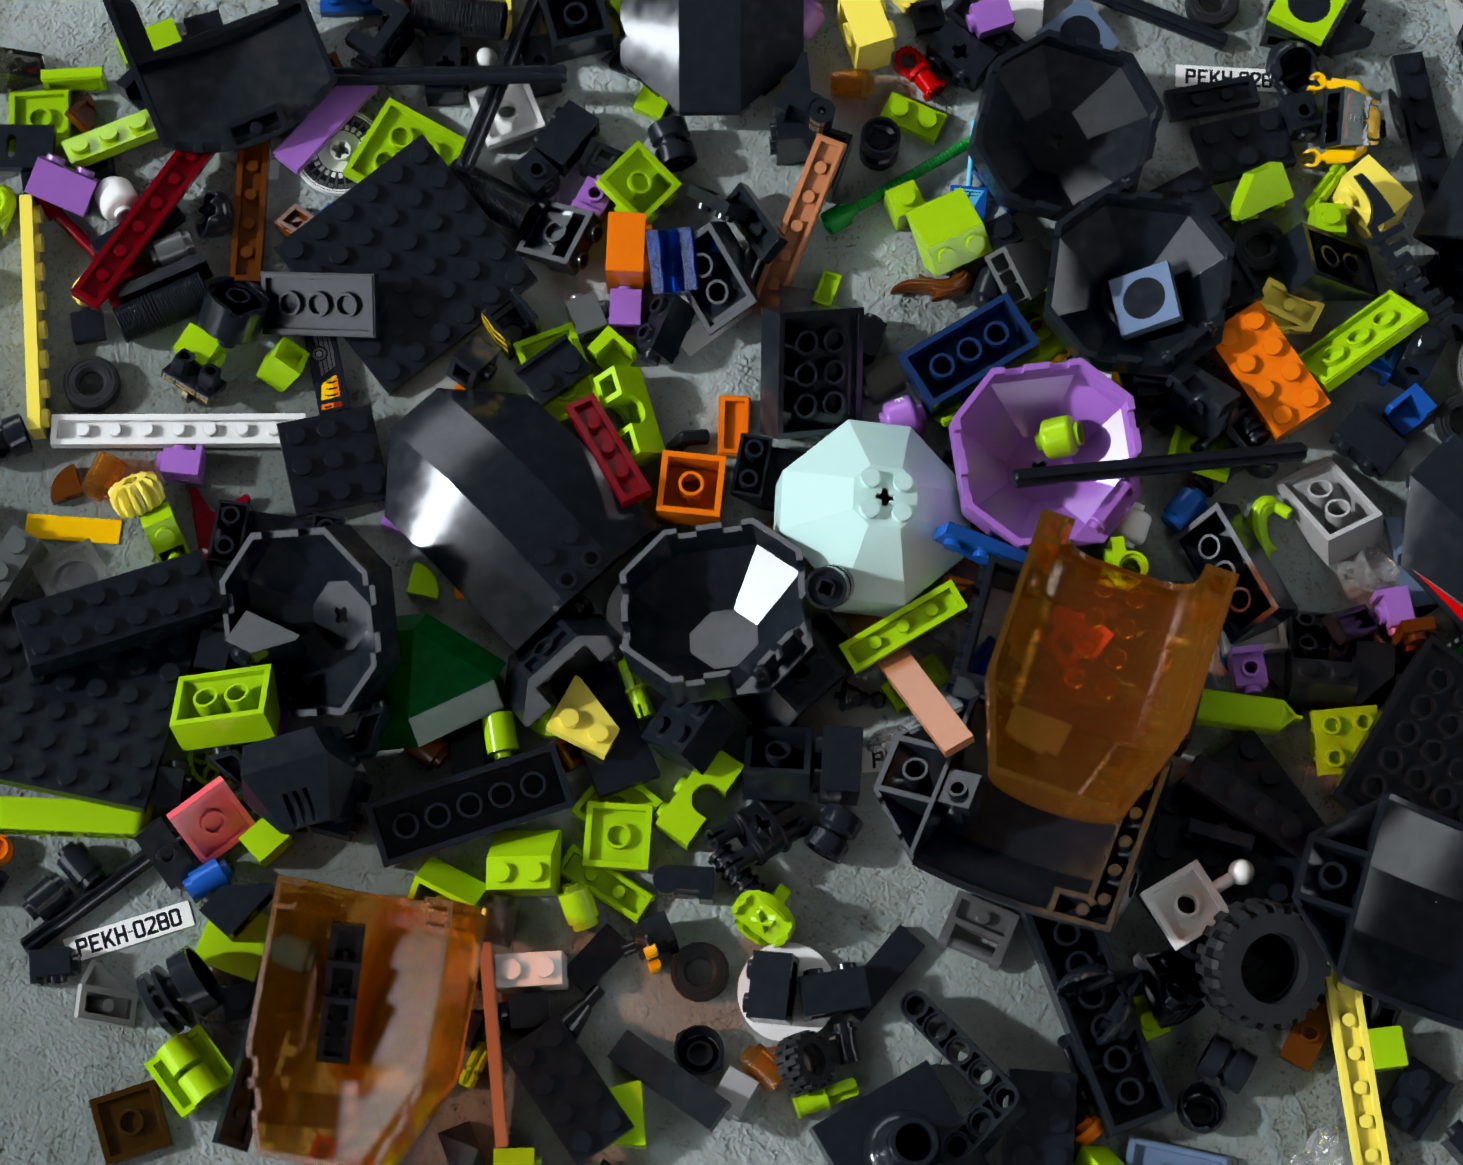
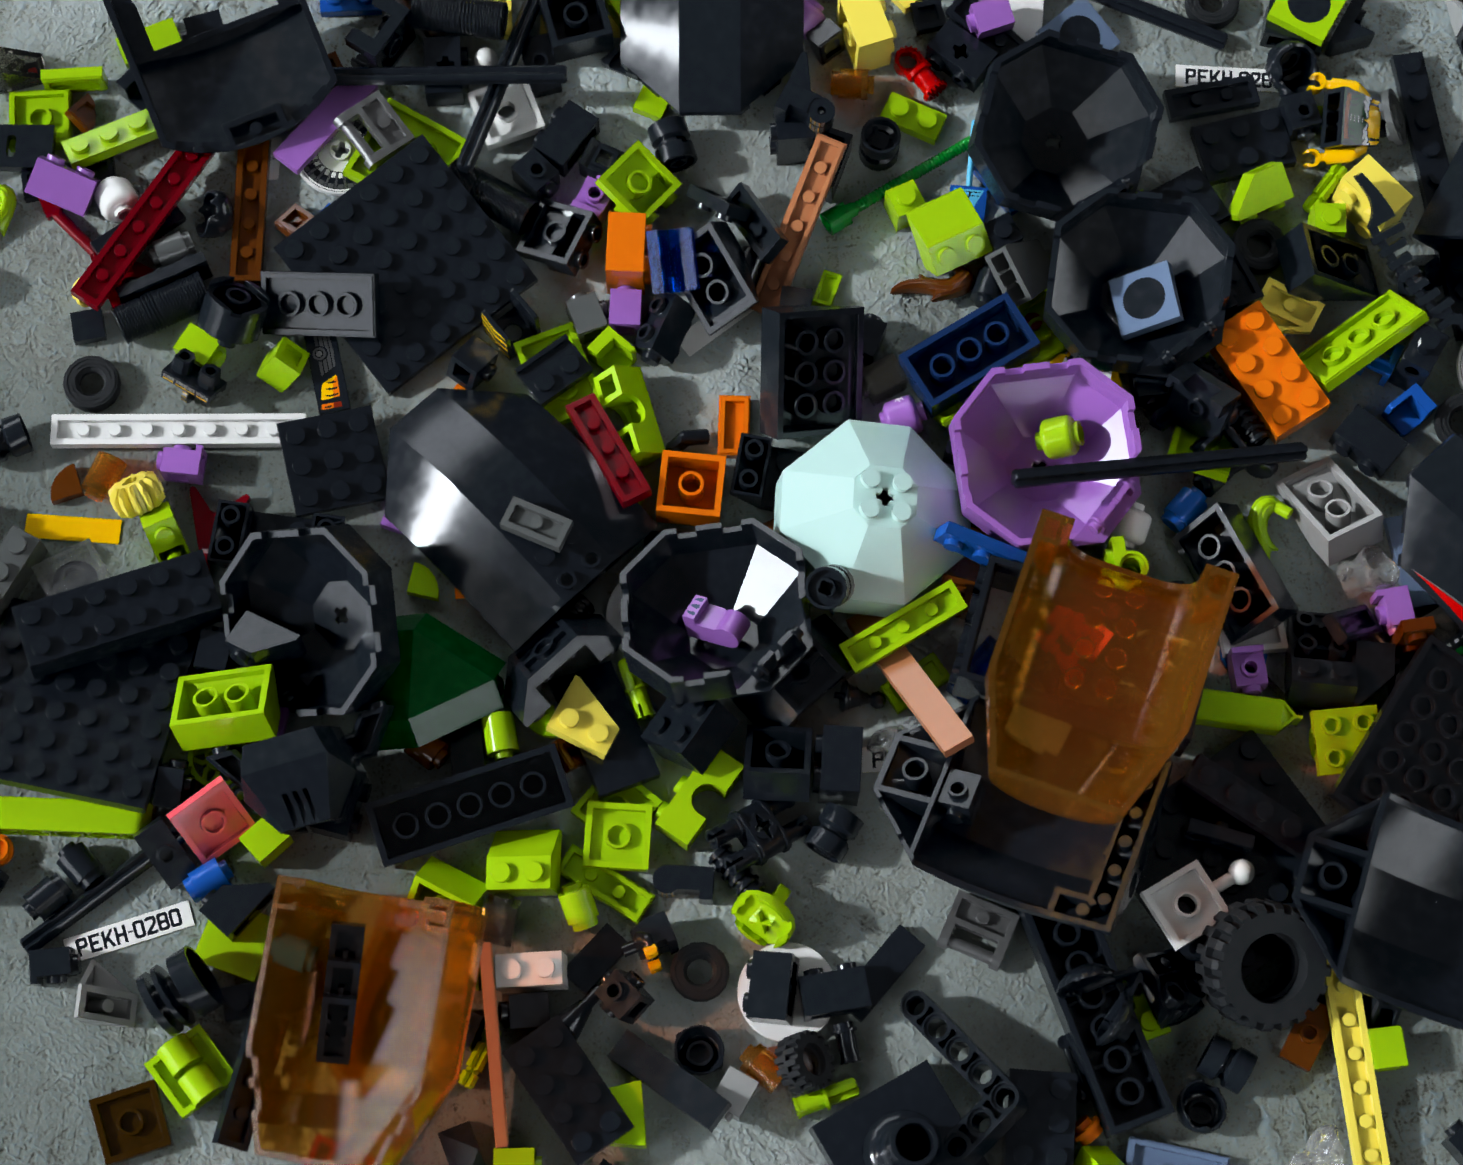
light yellow plate [19,194,51,440] -> none
black plate [1380,1056,1454,1141] -> none
none -> flat silver plate [333,90,415,171]
none -> dark grey plate [500,496,574,553]
none -> black brick [594,968,655,1025]
none -> medium lavender leg [682,594,751,648]
none -> black slope [806,18,846,65]

